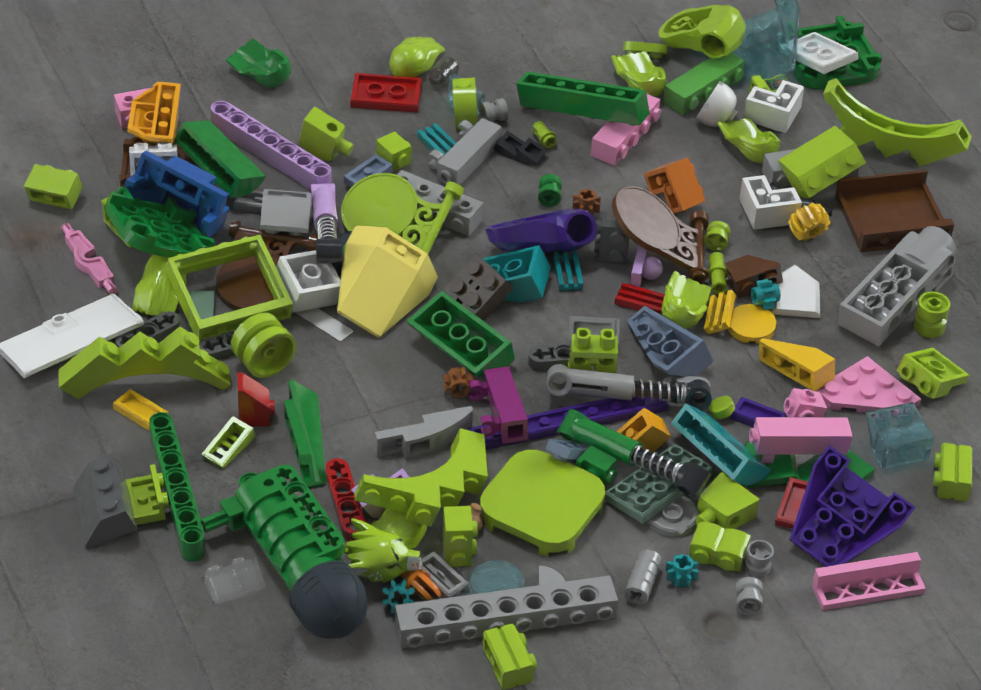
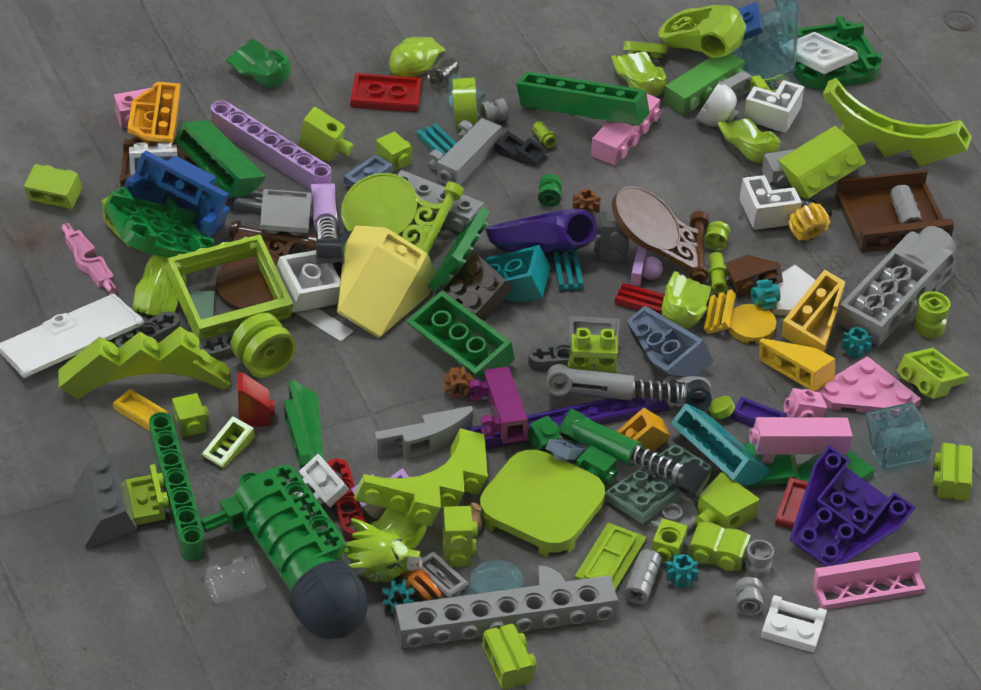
orange brick [643,157,706,214] -> none
none -> lime brick [172,393,209,438]
none -> white plate [289,454,349,516]
none -> green plate [427,206,490,292]
none -> green brick [528,415,561,452]
none -> lime piece [575,522,647,592]
none -> lime brick [652,518,688,563]
none -> light grey beam [723,71,751,98]
none -> blue plate [737,1,763,41]
none -> white plate [761,595,827,653]
none -> yellow wedge [781,270,845,353]
none -> teal gear [841,327,872,358]
none -> light grey axle [890,185,923,224]

